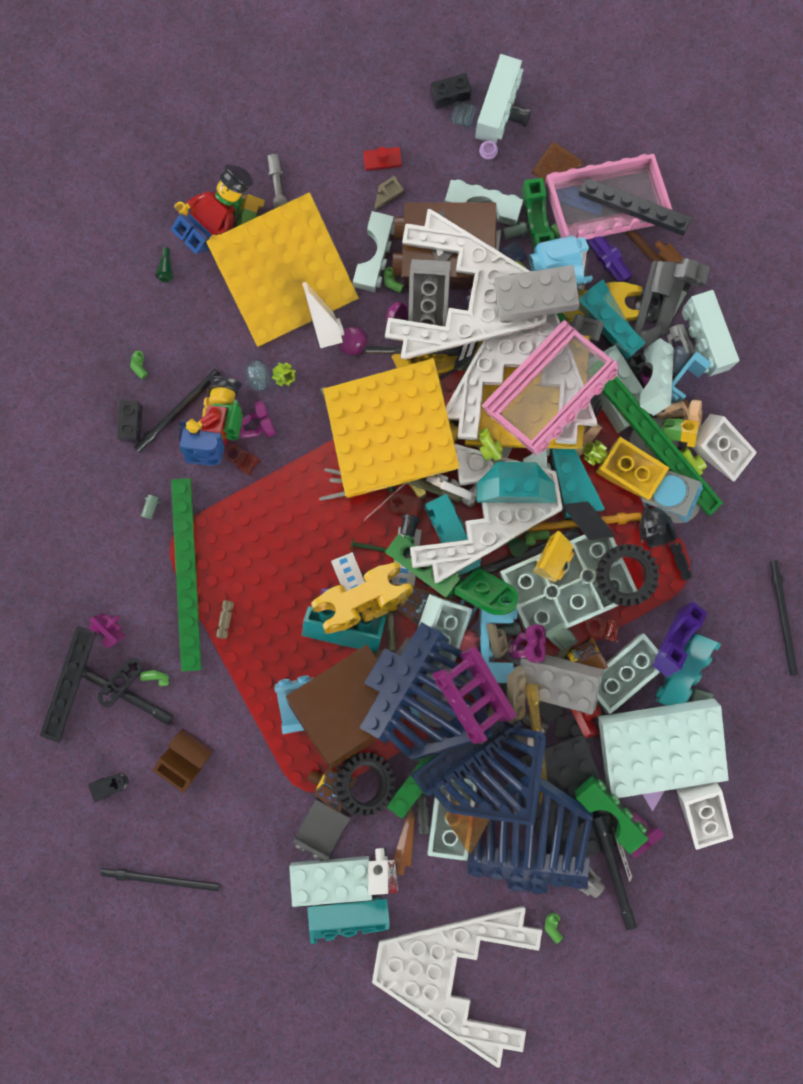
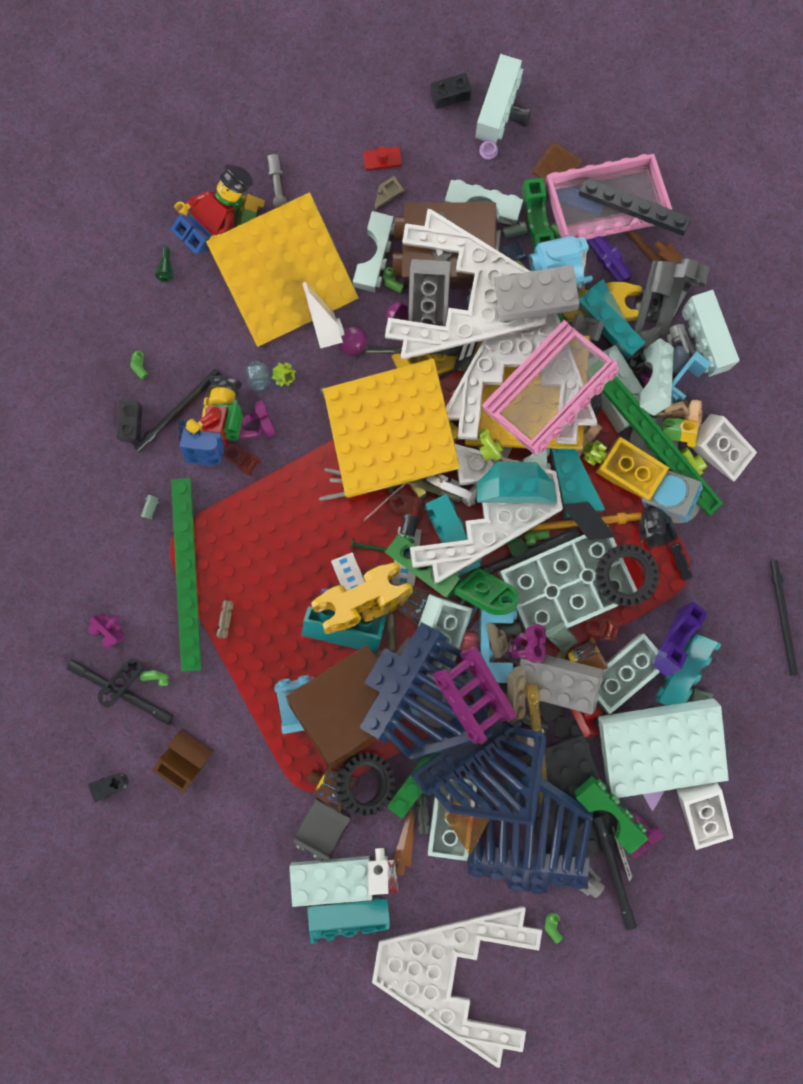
black plate [40,626,97,743] -> none
black bar [101,868,219,892] -> none
clear light blue piece [451,101,476,128] -> none
yellow slope [533,531,574,583] -> none

